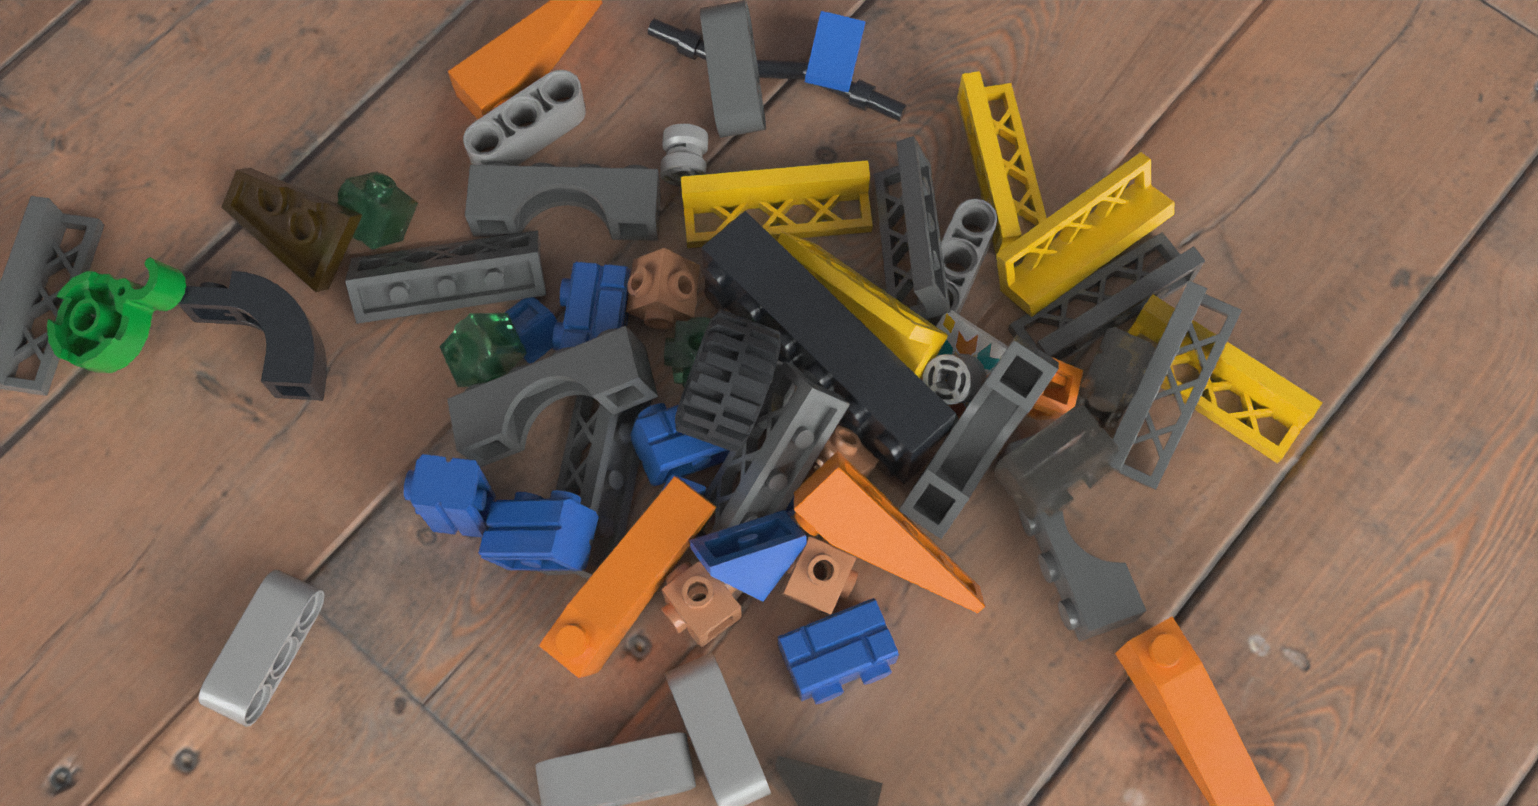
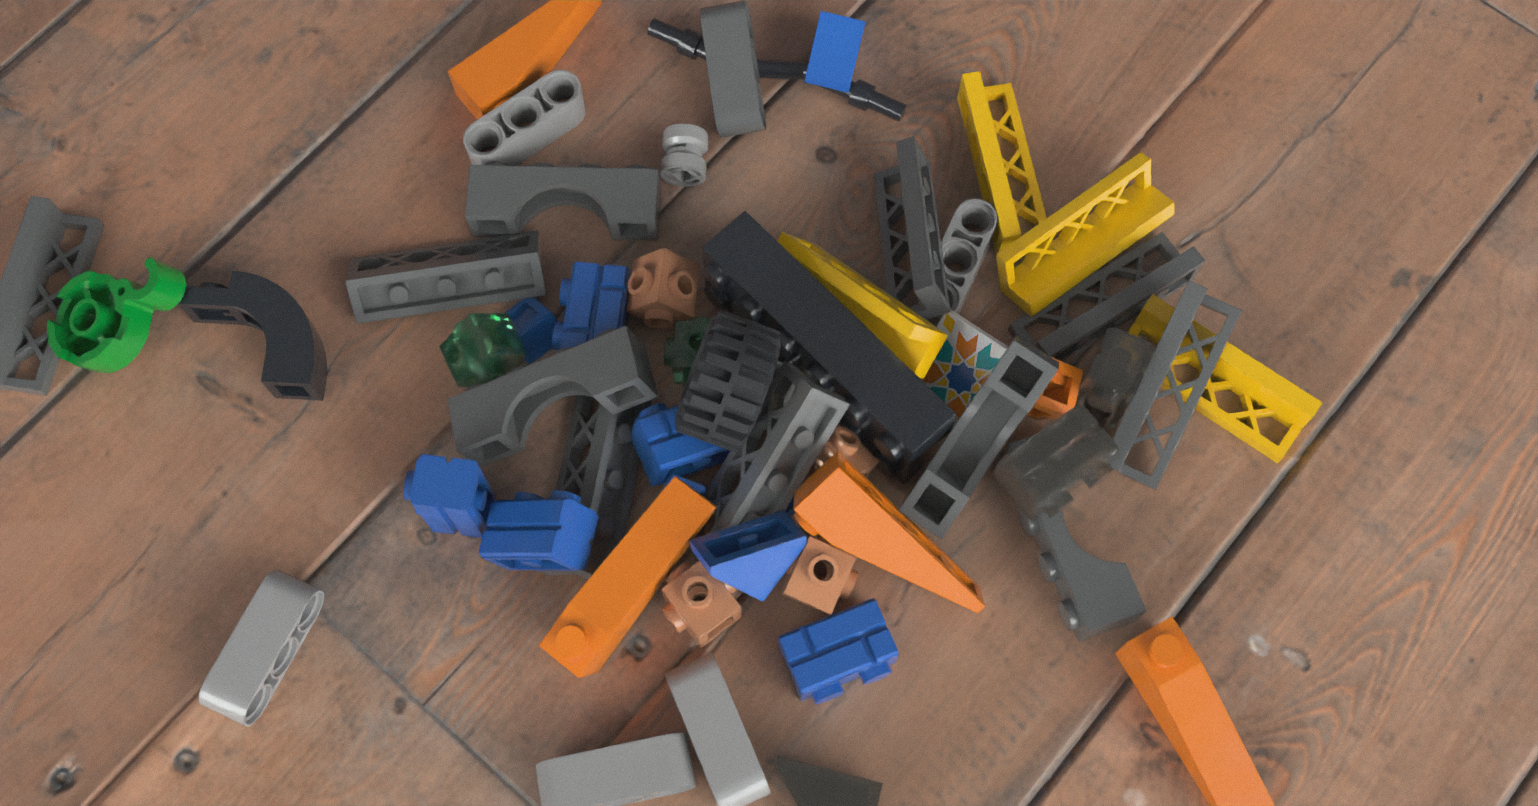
dark brown wing [221,168,363,292] -> none
clear green brick [337,171,418,250] -> none
yellow fence [681,160,873,248] -> none
light grey wheel [923,354,986,405] -> none

